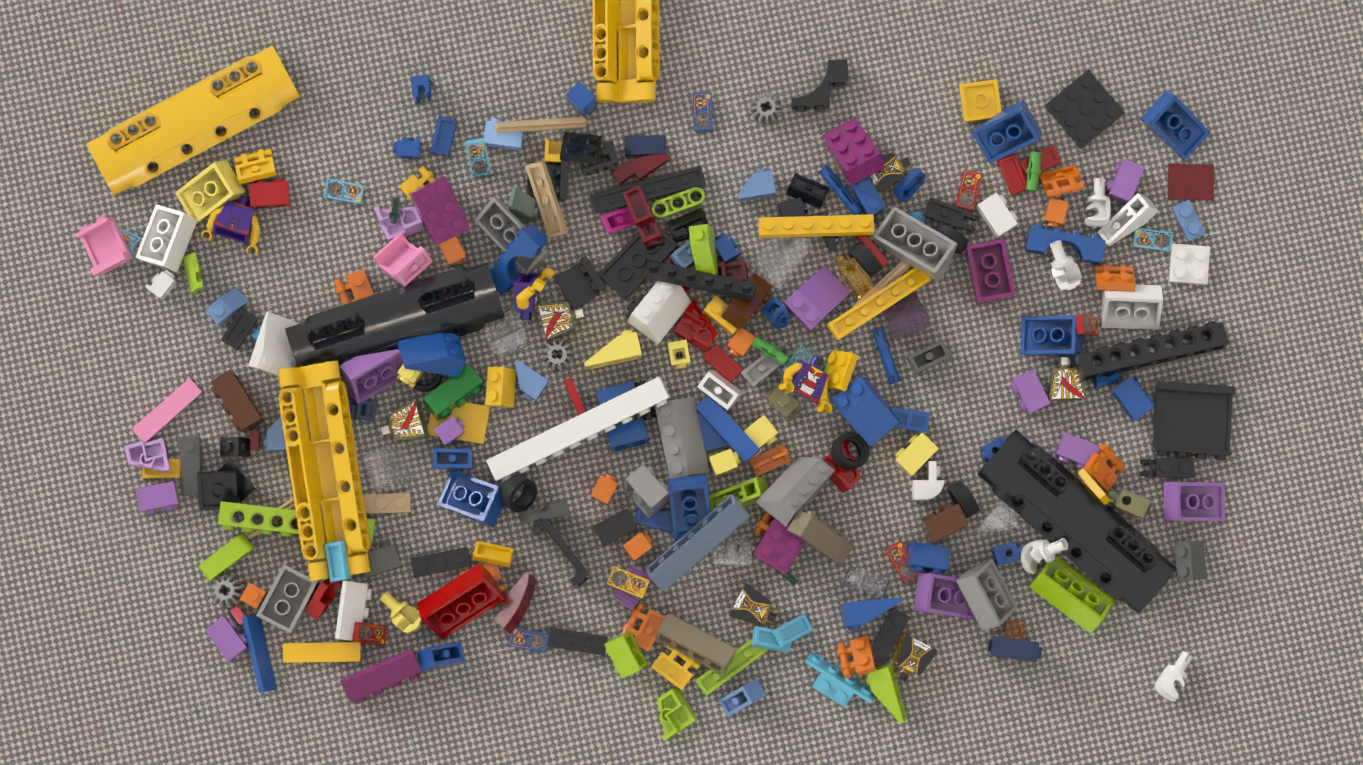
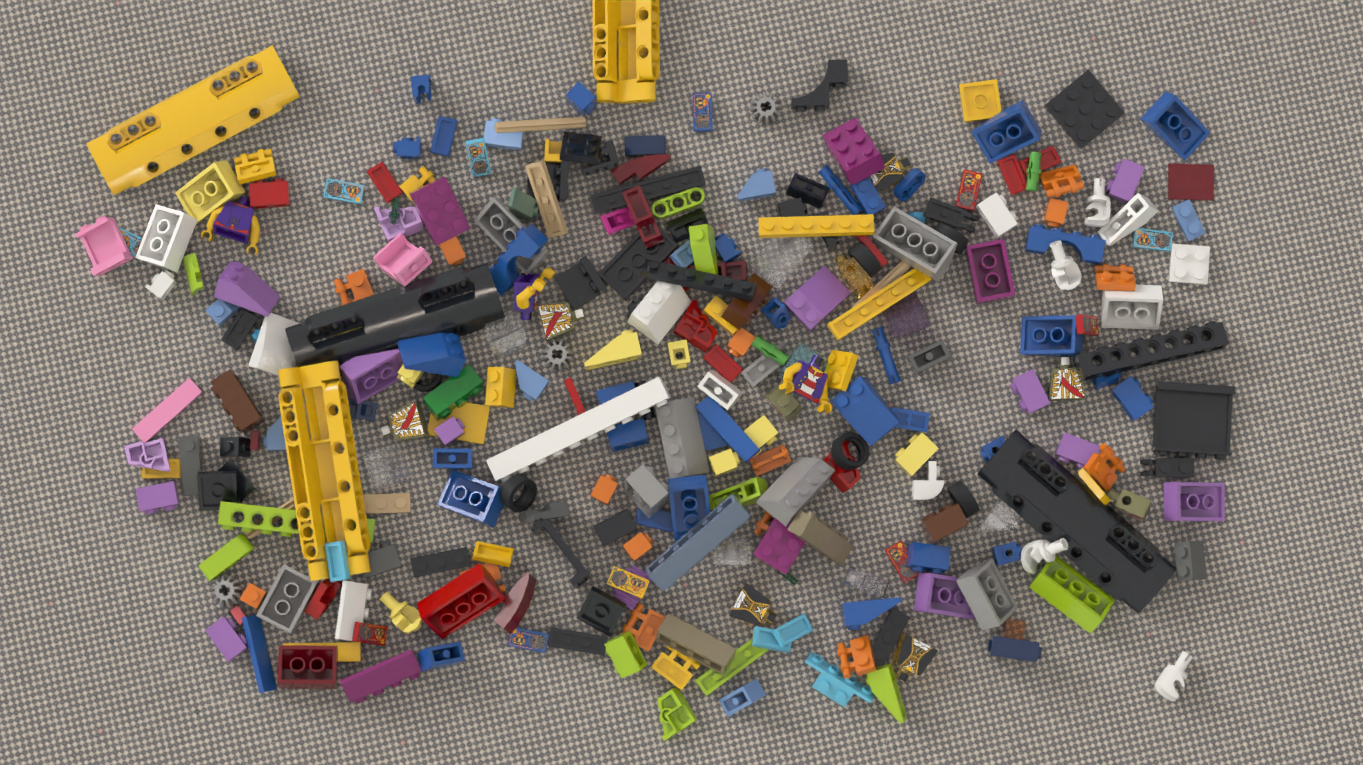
none -> medium lavender slope [214,261,280,317]
none -> dark red slope [277,645,338,689]
none -> red tile [366,162,403,204]
none -> black plate [577,586,627,636]

